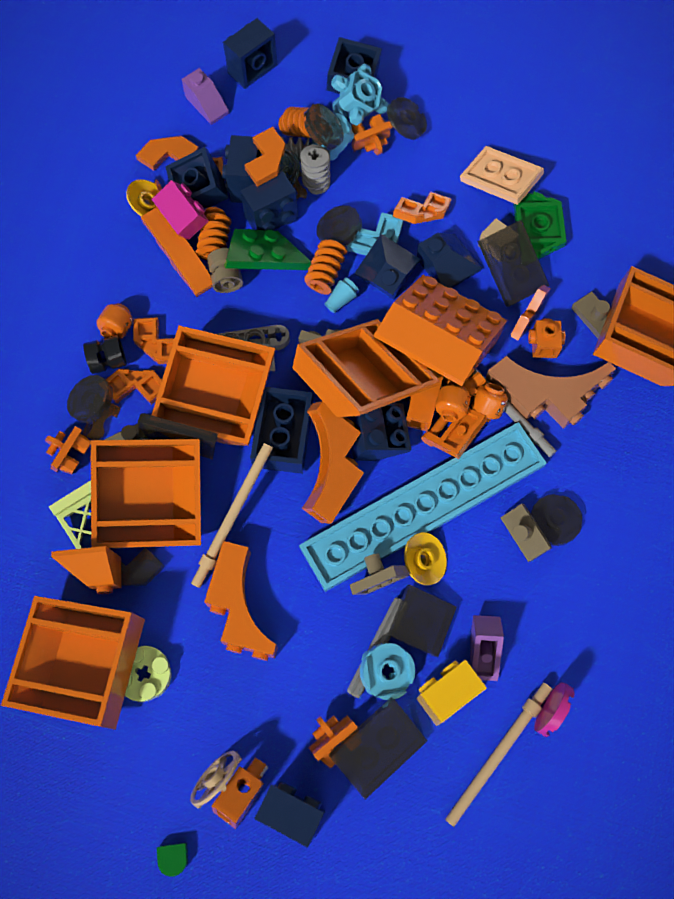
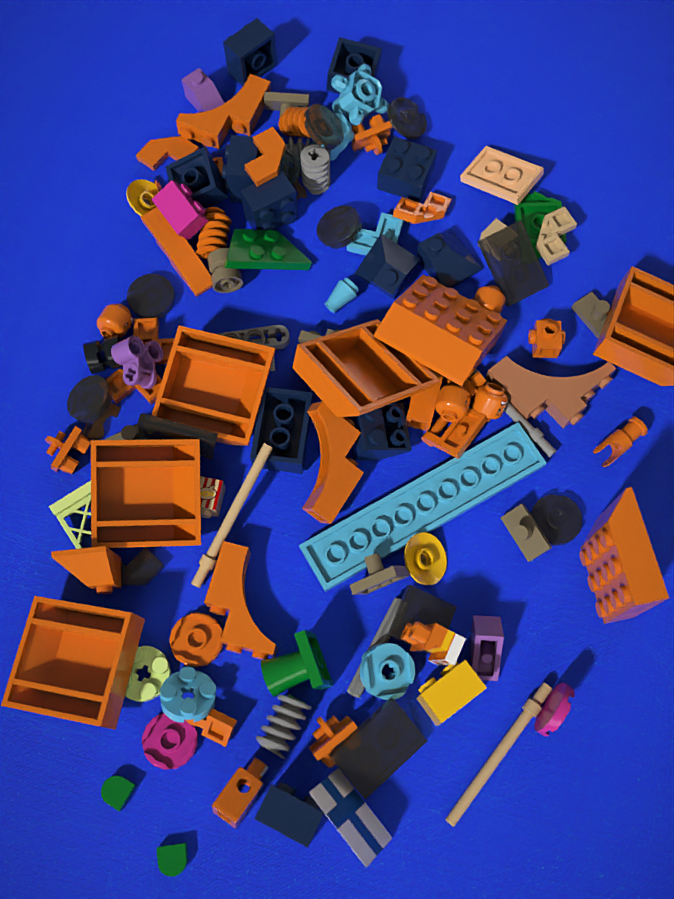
wheel [190,751,242,809] -> none
orange piece [305,240,347,295] -> none
orange tile [511,285,551,340] -> none
none -> green tile [101,776,136,811]
none -> medium lavender piece [111,336,163,389]
none -> clear smoke tile [127,274,175,318]
none -> dark pink tile [142,713,198,770]
none -> medium azure plate [160,666,216,723]
none -> orange tile [169,612,223,668]
none -> orange arch [176,74,271,149]
none -> orange plate [186,708,237,747]
none -> tan brick [200,476,226,518]
none -> light grey piece [255,694,312,759]
none -> green plant [261,630,334,697]
none -> dark tan tile [264,92,310,118]
none -> white sticker [309,768,392,868]
none -> dark blue brick [377,137,437,203]
none -> orange hips [400,621,466,665]
none -> orange head [473,285,506,314]
none -> tan tile [535,206,577,265]
none -> orange slope [579,487,669,624]
none -> orange piece [592,416,648,467]

